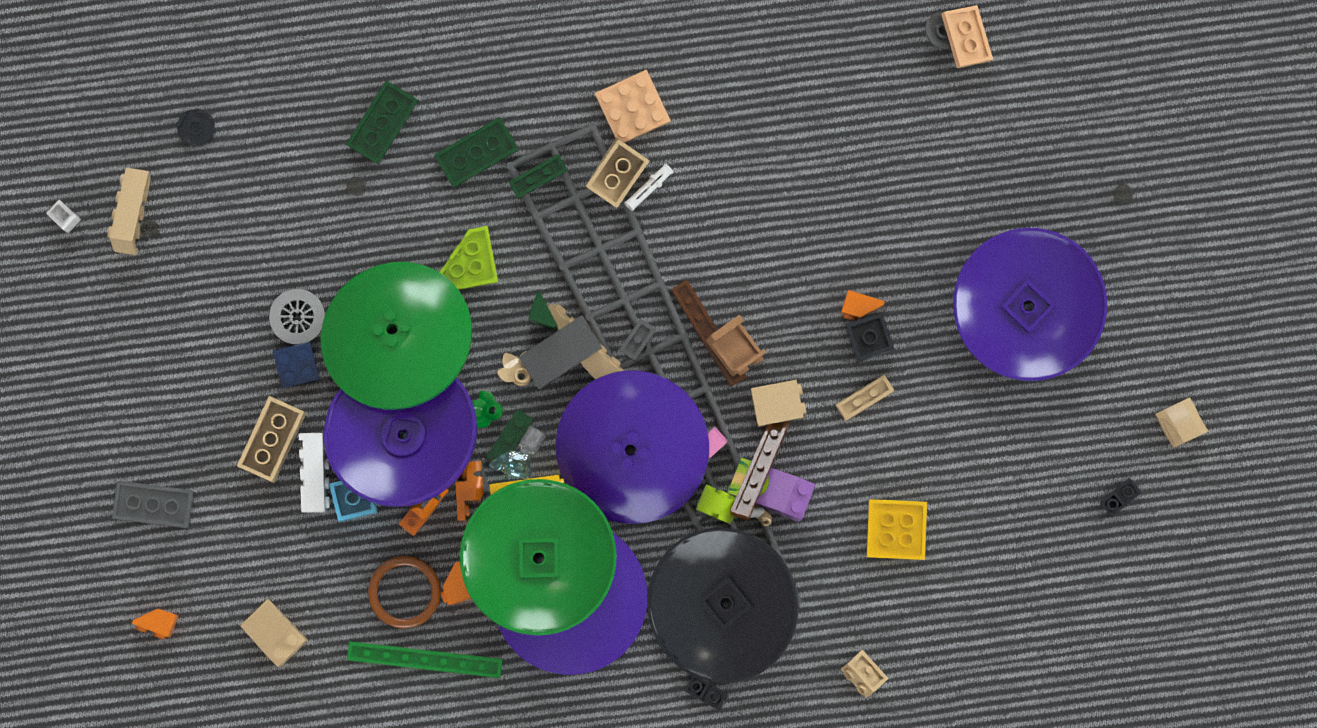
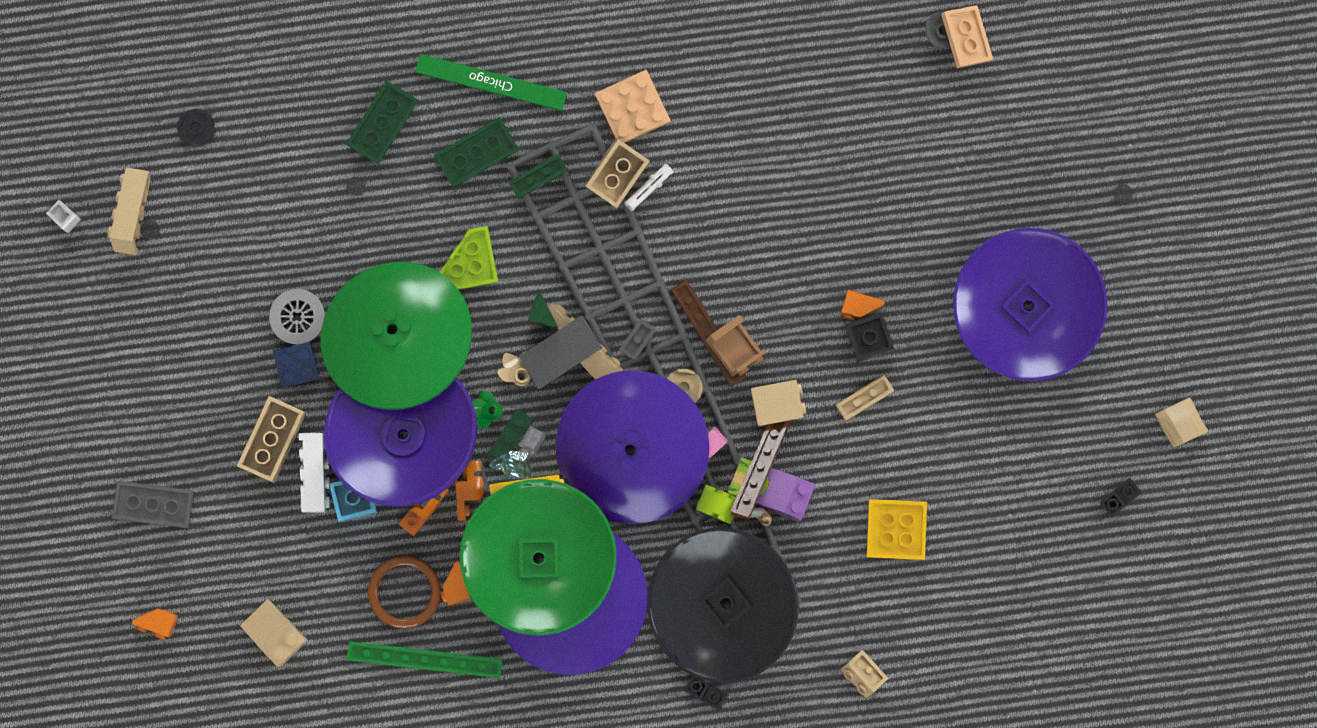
none -> green tile [415,54,567,111]
none -> tan tile [667,369,703,403]

